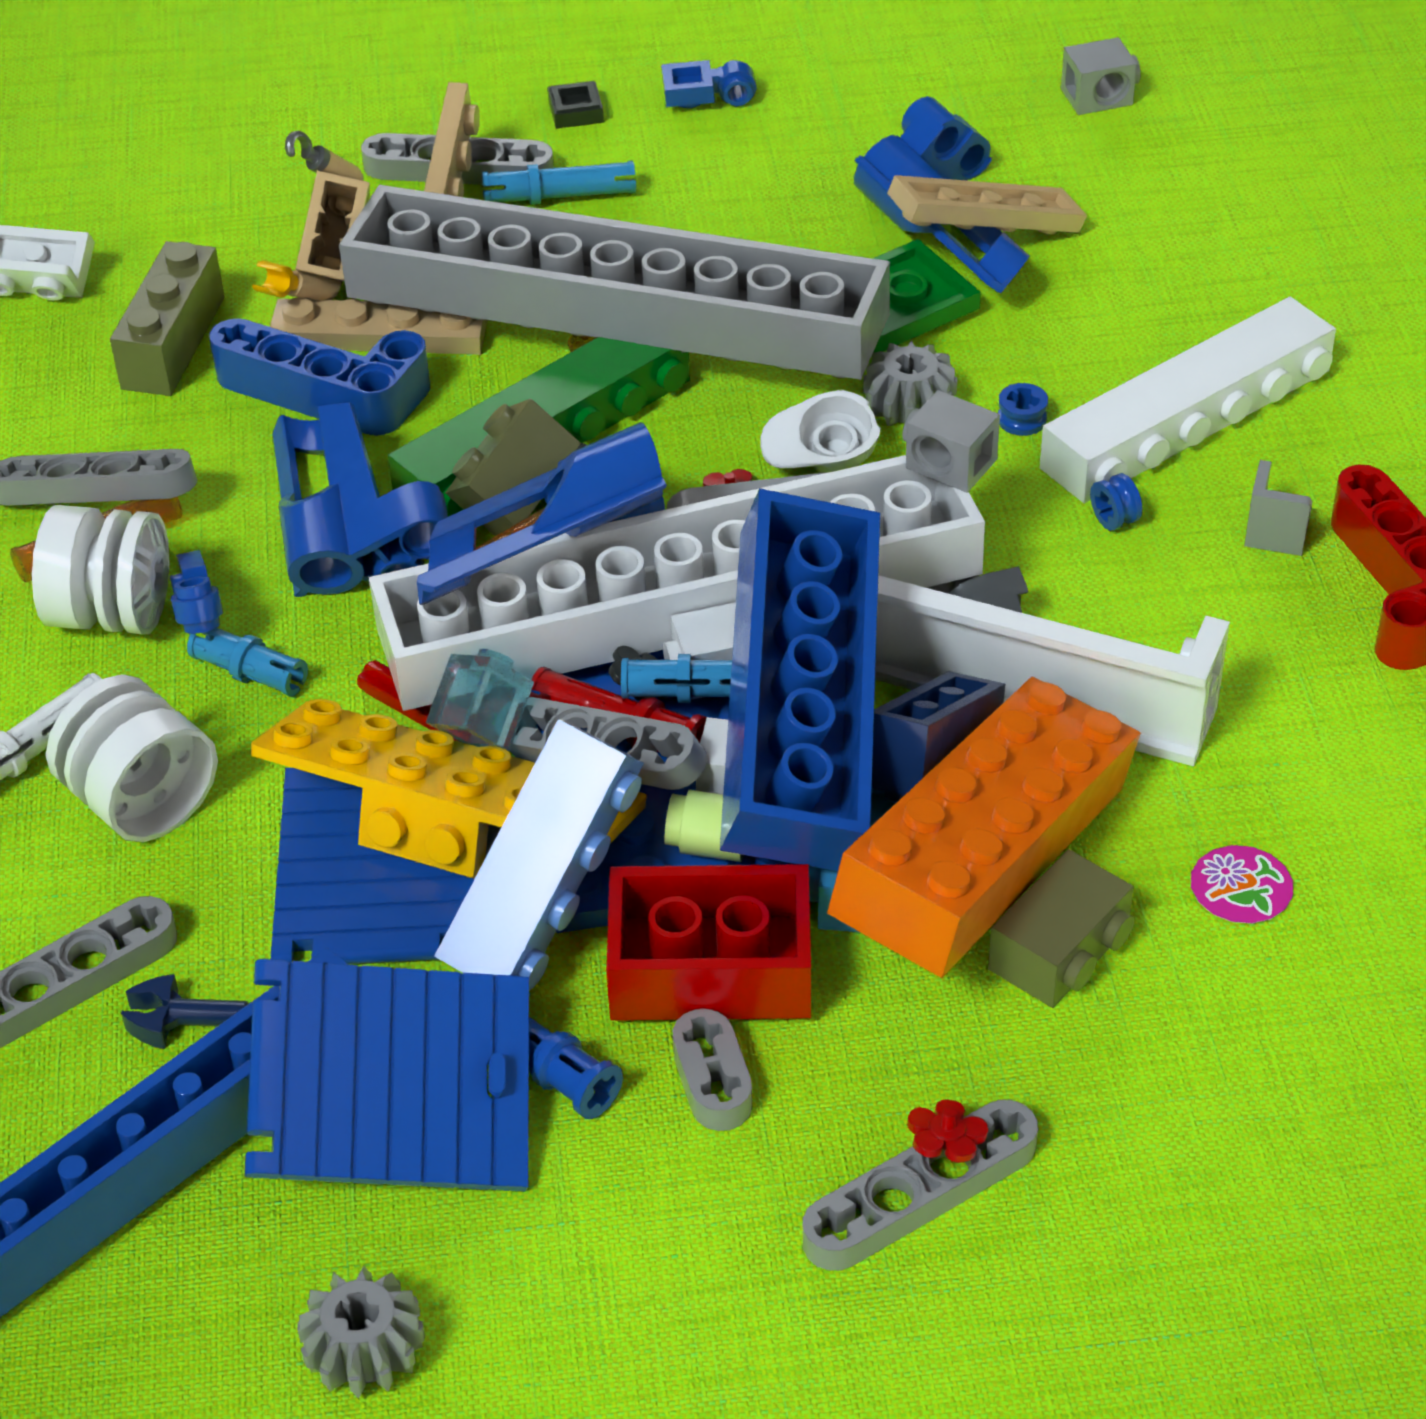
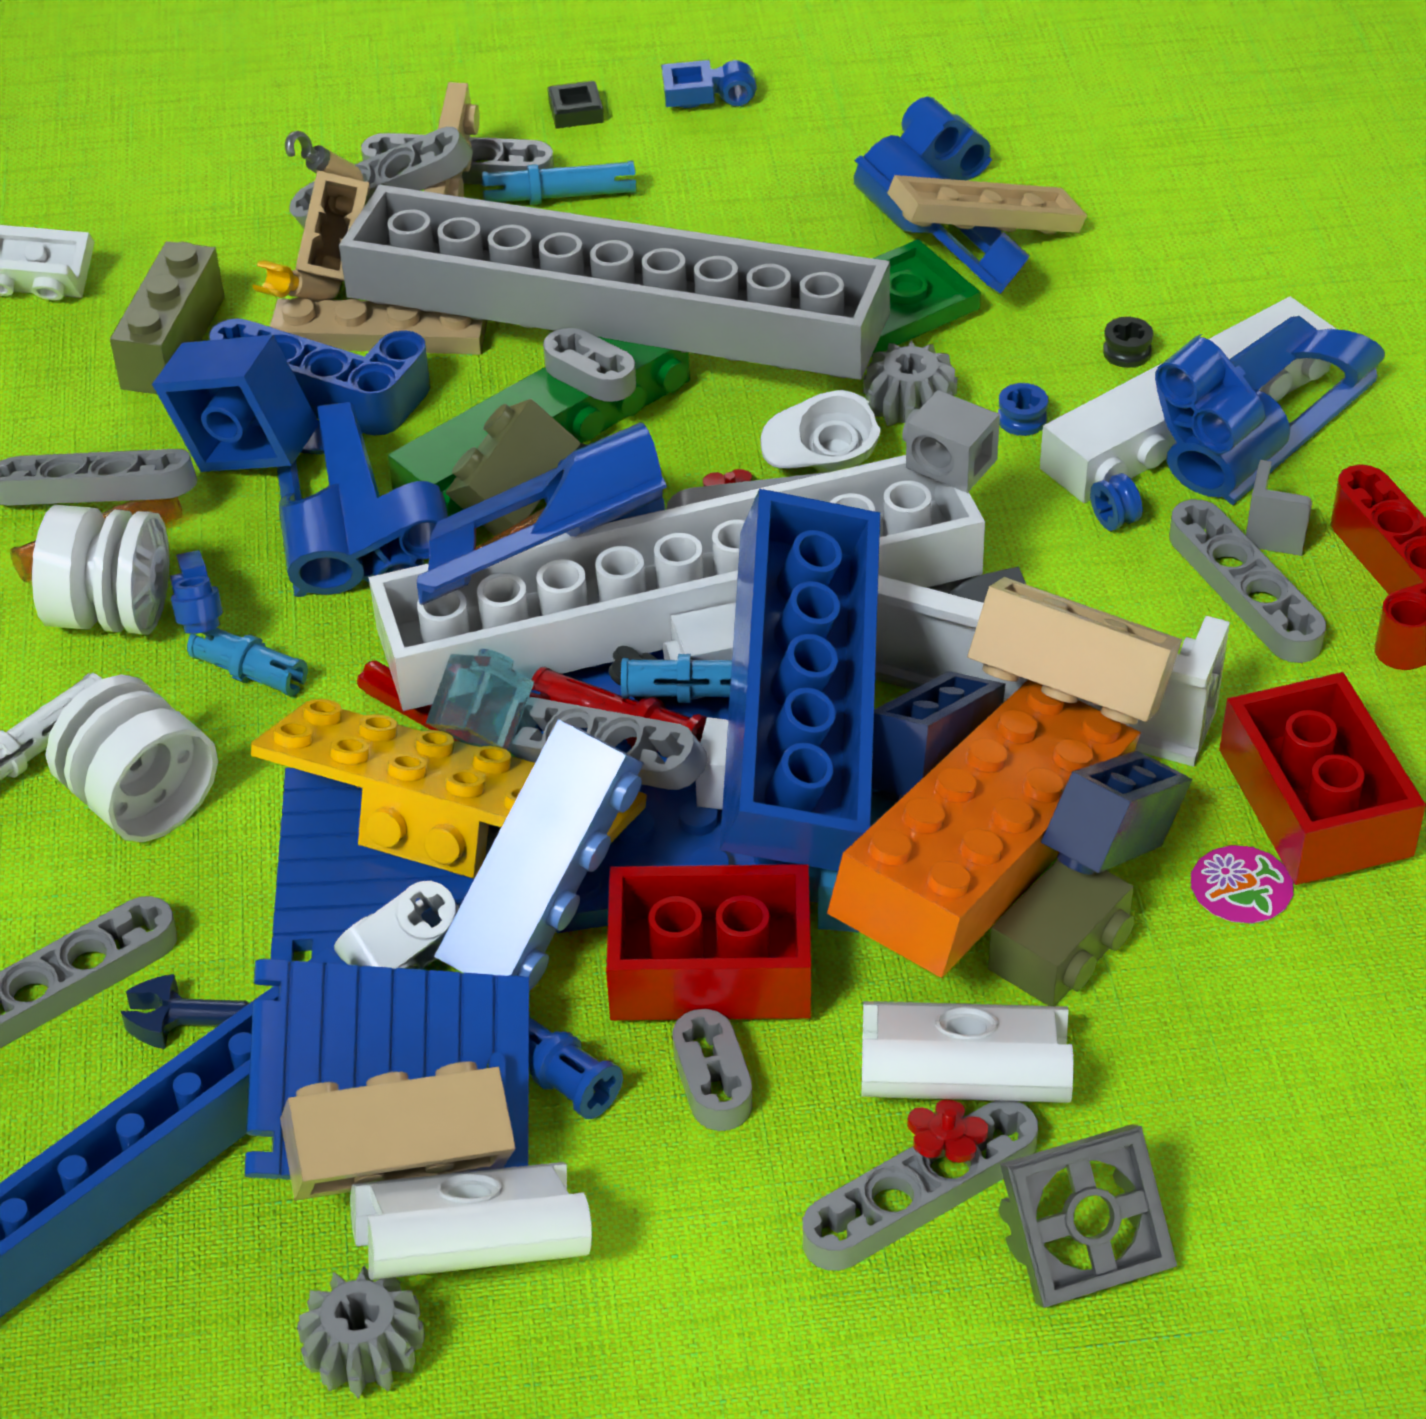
yellowish green brick [664,790,744,862] -> none
light grey brick [1061,37,1140,115] -> none
none -> blue brick [152,335,319,472]
none -> tan brick [280,1062,515,1201]
none -> light grey beam [289,126,473,228]
none -> white piece [334,881,459,969]
none -> white piece [350,1162,592,1280]
none -> light grey beam [543,328,636,402]
none -> white piece [861,1001,1073,1103]
none -> tan brick [967,577,1182,725]
none -> flat silver piece [998,1124,1177,1308]
none -> brick [1041,751,1193,875]
none -> pearl dark grey bush [1103,316,1153,368]
none -> blue panel [1155,316,1385,505]
none -> light grey beam [1169,499,1326,663]
none -> red brick [1219,672,1426,885]

